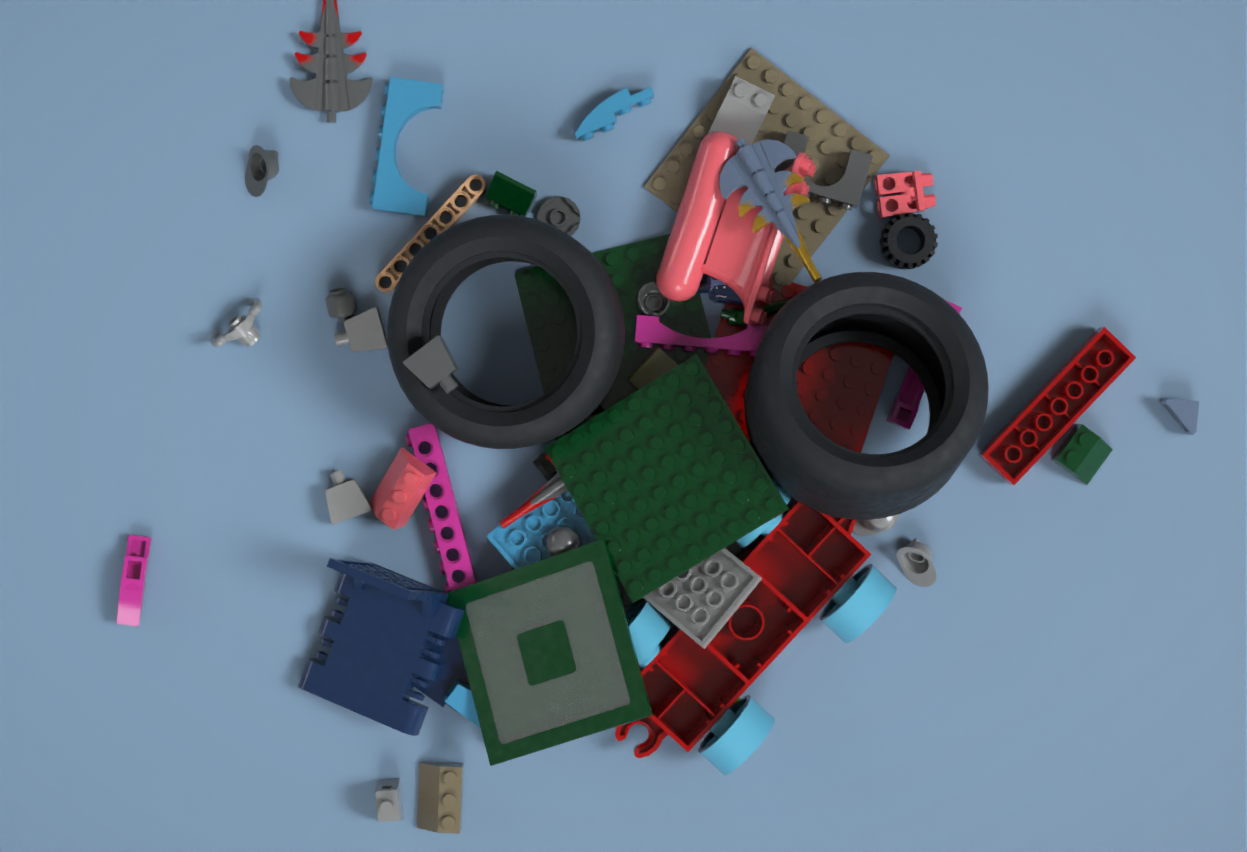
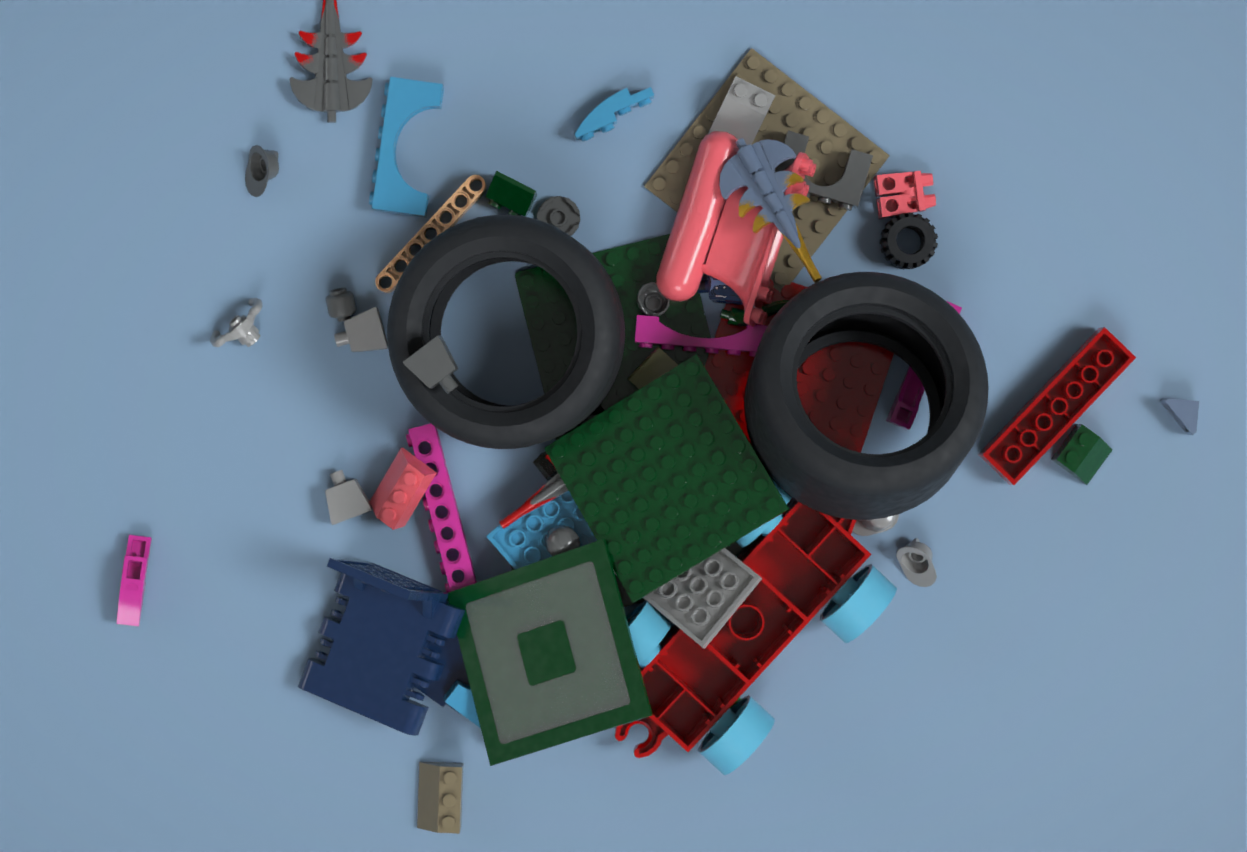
light grey torso [375,778,404,822] -> none

